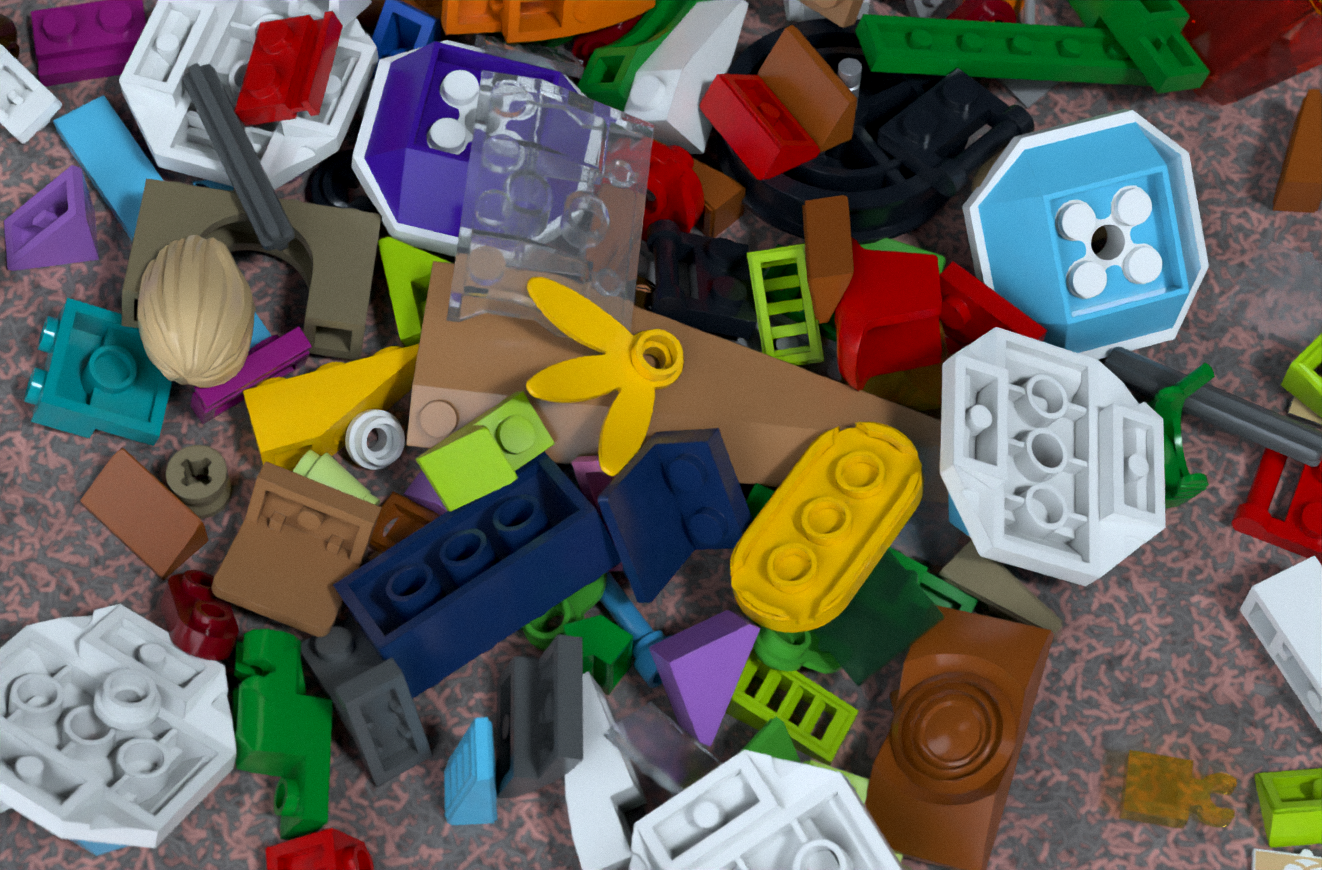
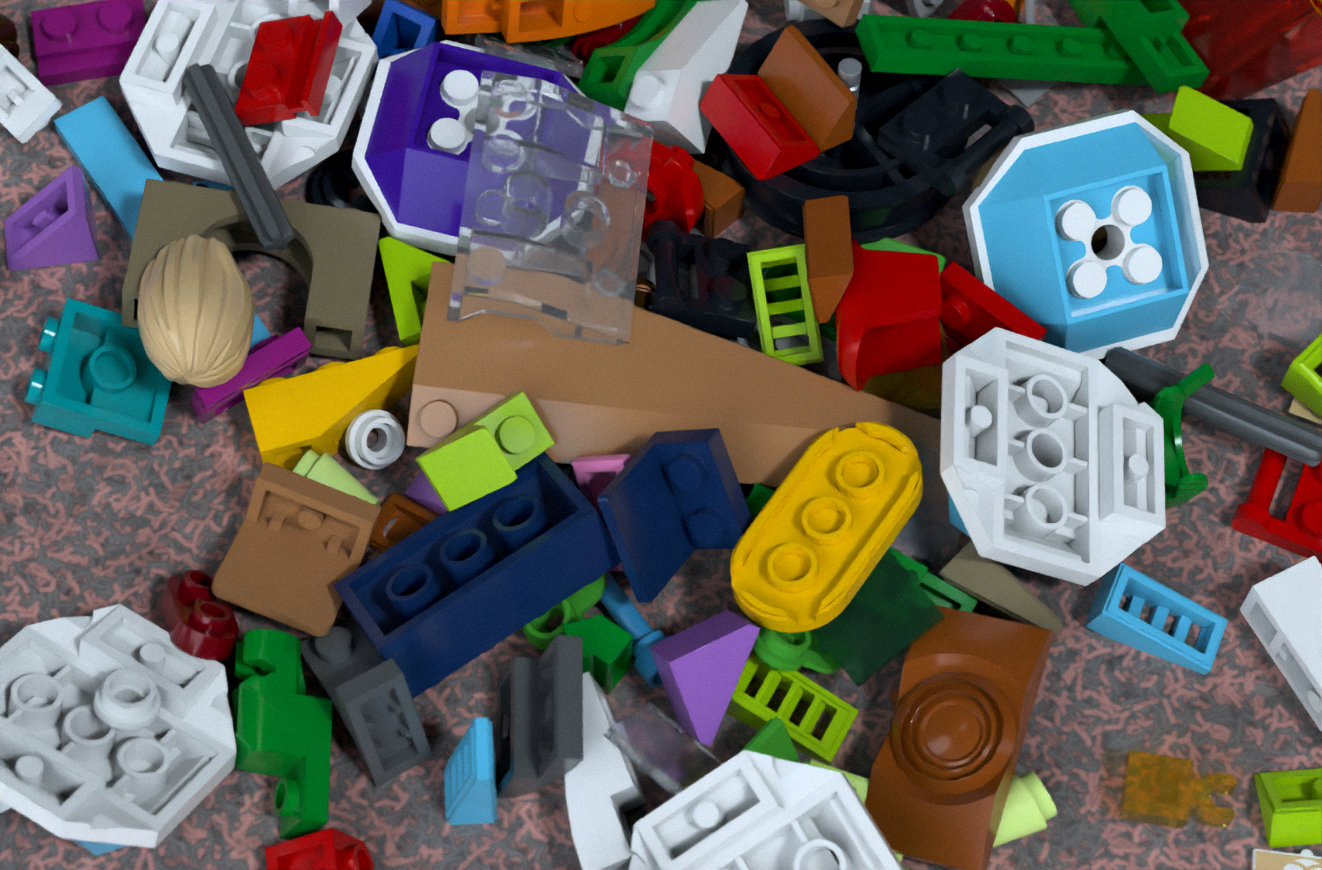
dark orange slope [80,447,209,581] -> none
dark tan wheel [165,445,232,519] -> none
yellow plant [526,277,684,476] -> none
none -> yellowish green cone [993,770,1058,848]
none -> medium azure slope [1084,562,1228,675]
none -> lime slope [1140,86,1254,171]
none -> black tile [1192,98,1291,223]

